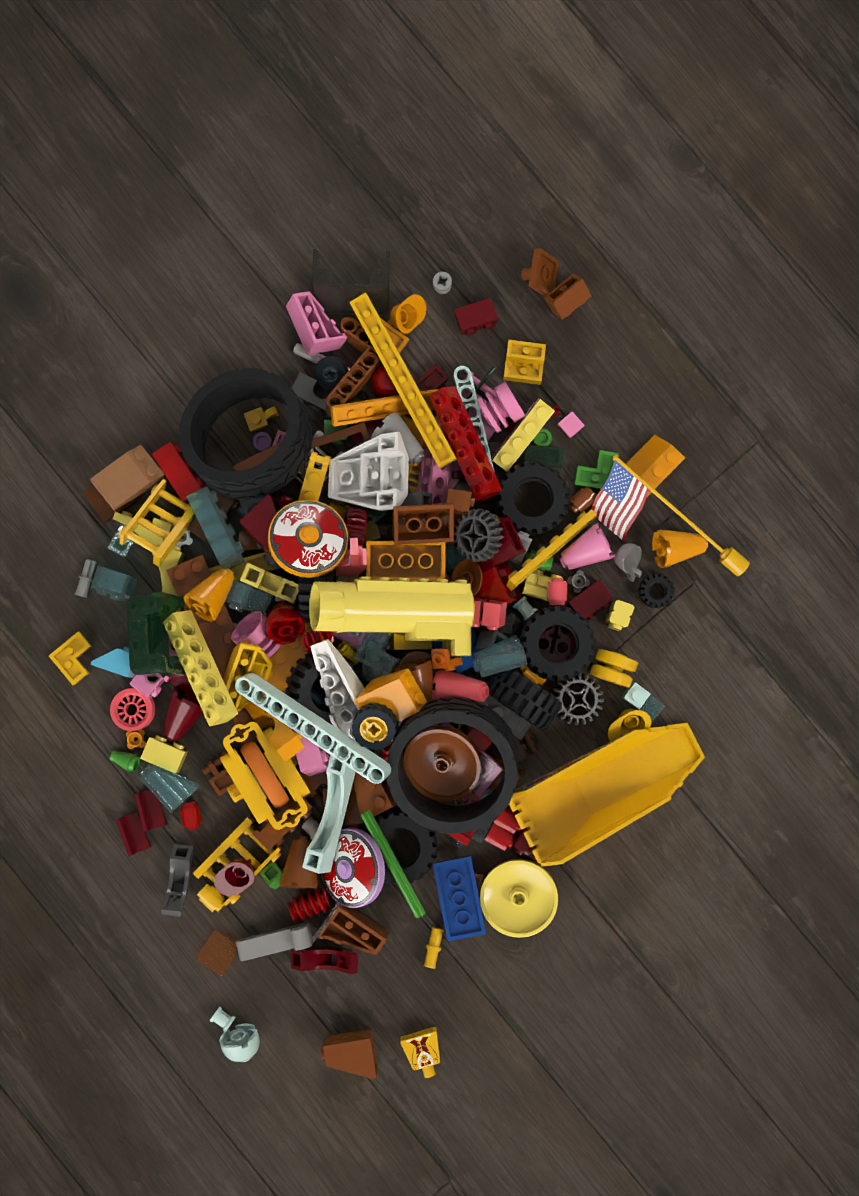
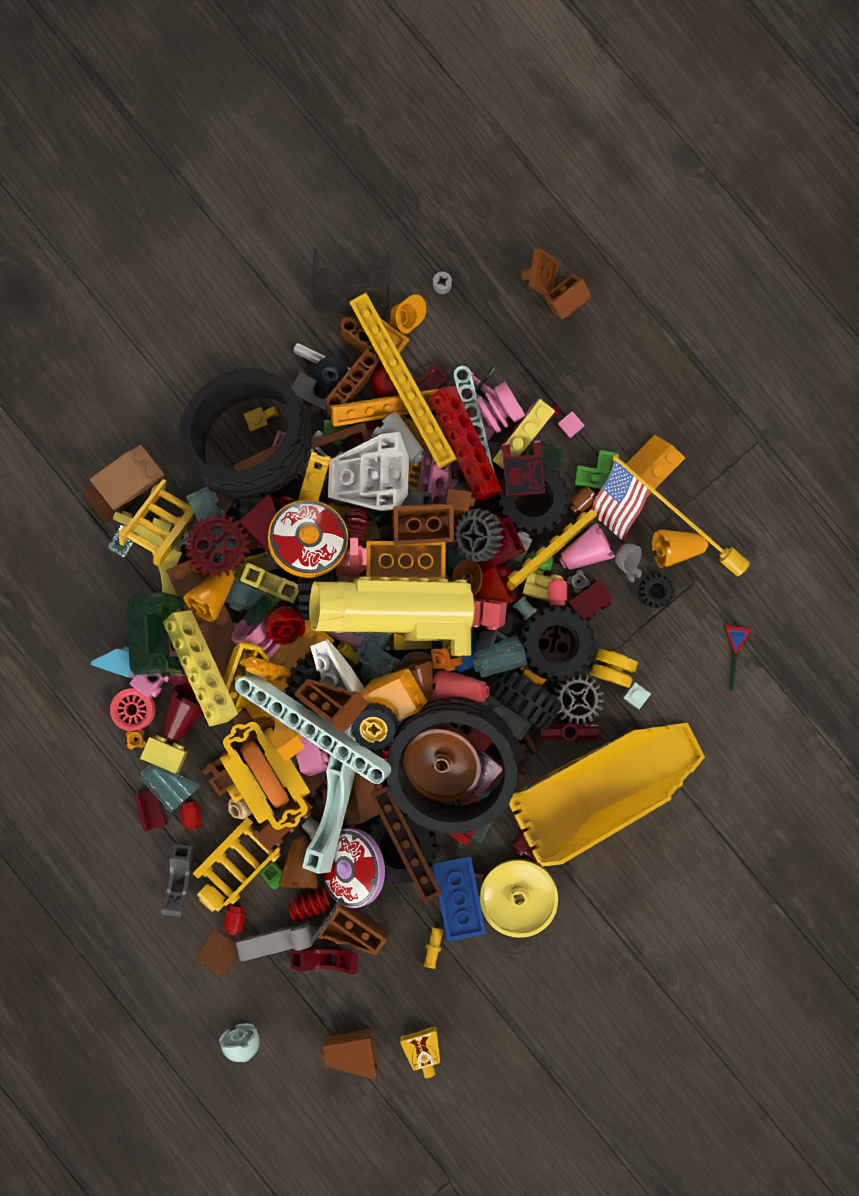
yellow plate [49,631,92,685] -> none
light grey axle [75,559,97,598] -> none
clear light blue brick [91,566,138,602] -> none
bright green cone [110,750,141,772] -> none
dark red panel [116,811,151,857] -> none
red brick [152,442,205,503] -> none
light aqua bush [210,1006,236,1032] -> none
piece [214,858,255,896] -> none
medium lavender tile [253,432,273,452] -> none
bright pink wedge [286,291,348,355] -> none
red gear [300,630,335,653] -> none
bright green axle [361,810,425,918] -> none
dark red brick [454,298,498,336] -> none
red brick [484,807,521,851] -> none
yellow slope [503,340,546,385] -> none
bright green tile [533,428,552,448] -> none
light yellow brick [605,600,635,631] -> none
yellow piece [608,708,652,741] -> none
clear light blue plate [638,695,665,721] -> none
none -> dark red gear [185,513,251,578]
none -> red brick [223,905,246,935]
none -> tan head [228,798,252,819]
none -> clear green piece [242,593,278,628]
none -> light orange hinge [245,657,291,683]
none -> dark orange wedge [295,679,369,734]
none -> reddish brown brick [370,784,442,903]
none -> flag [502,441,545,497]
none -> dark red piece [540,723,599,741]
none -> piece [724,625,753,691]

